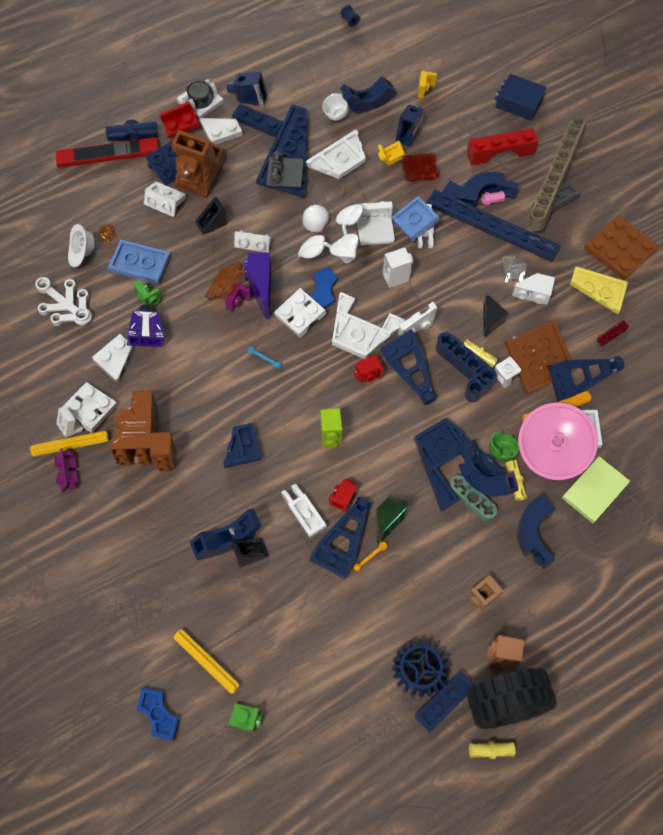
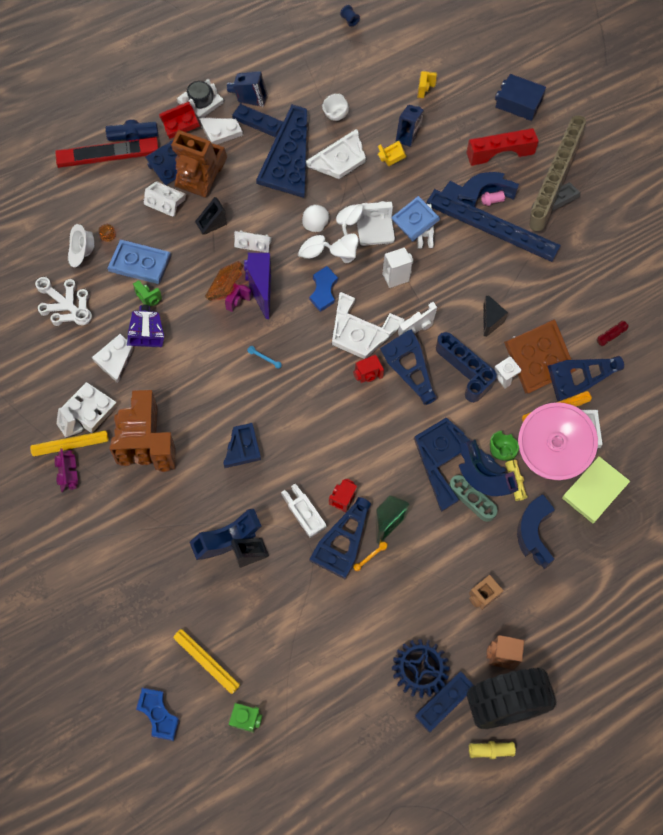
dark grey hinge [266,151,303,188] -> none
white brick [274,288,326,338] -> none
lime brick [320,408,342,448] -> none
dark blue arch [340,76,398,112] -> none
clear red bracket [402,153,440,181] -> none
light yellow pin [464,339,498,368] -> none
clear slope [501,256,527,282] -> none
white slope [512,273,555,305] -> none
light yellow wing [570,267,628,314] -> none
dark orange plate [584,215,659,280] -> none

